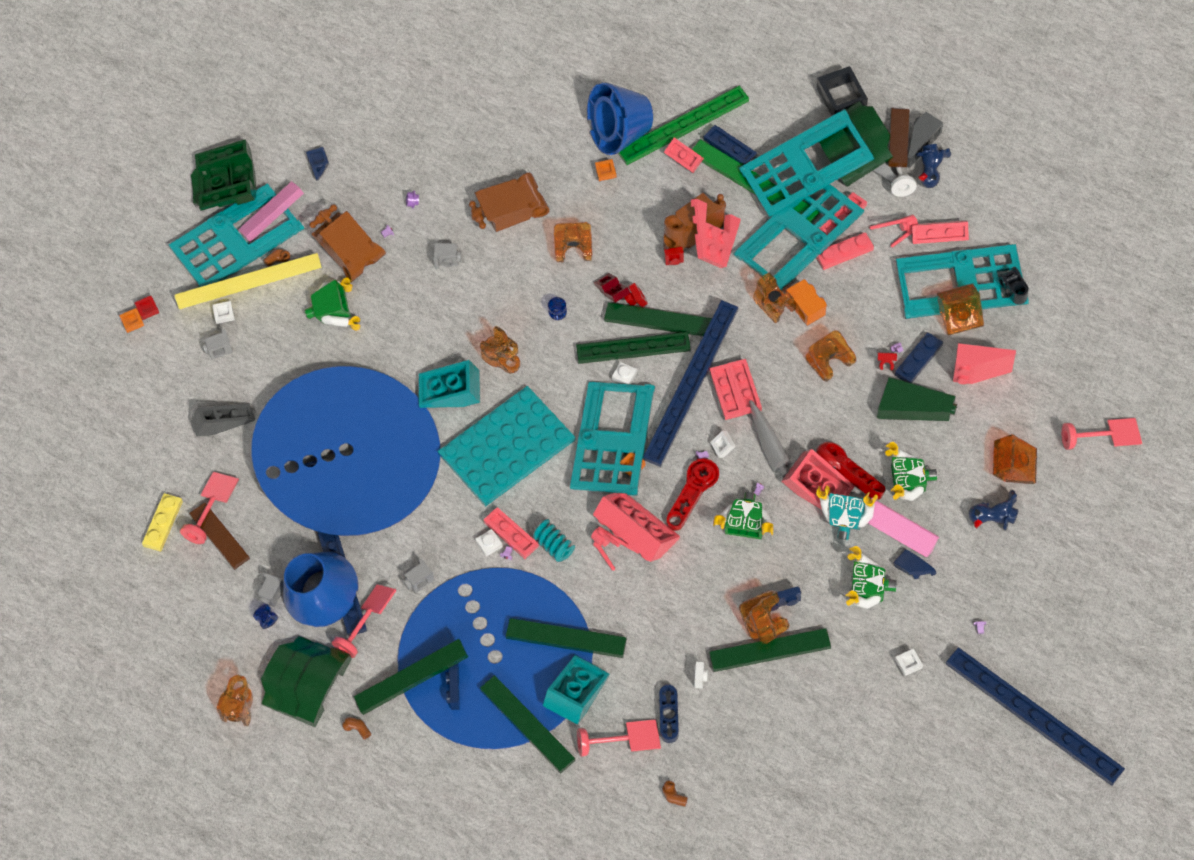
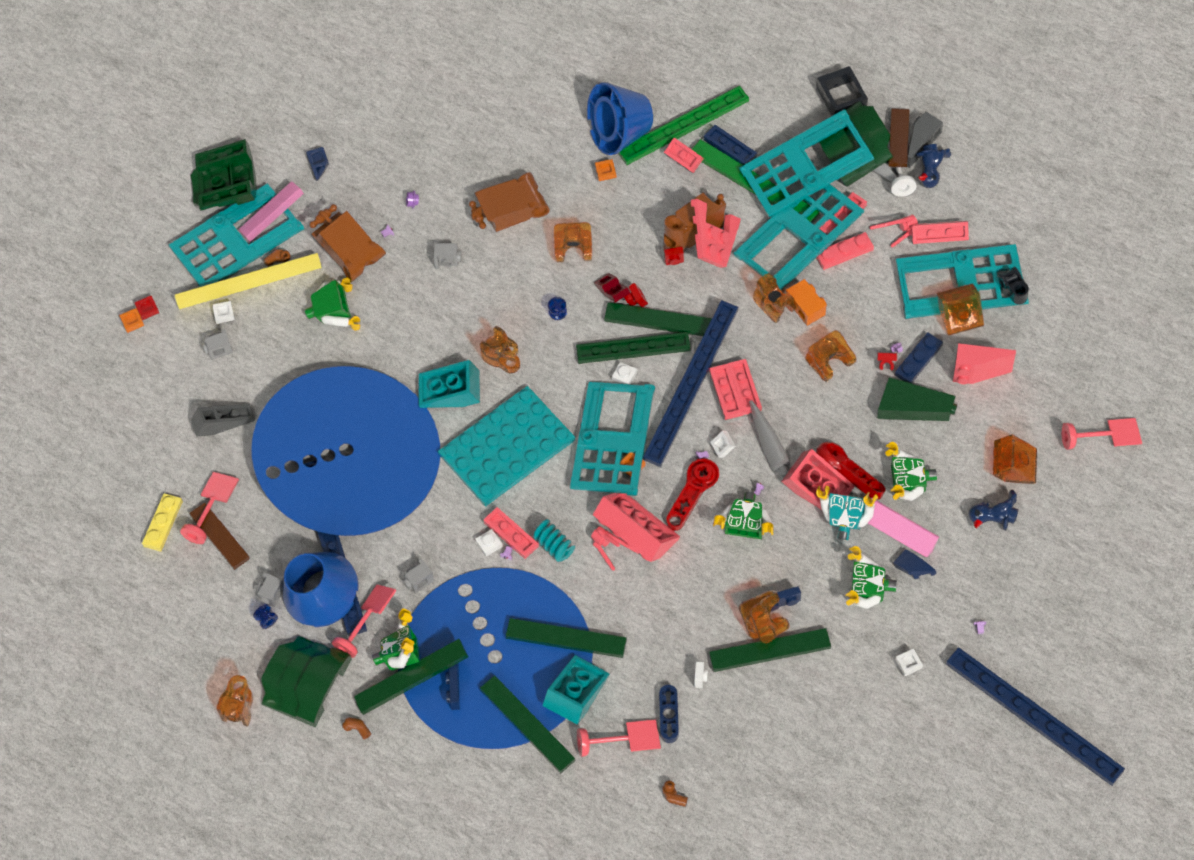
none -> torso [372,608,419,670]

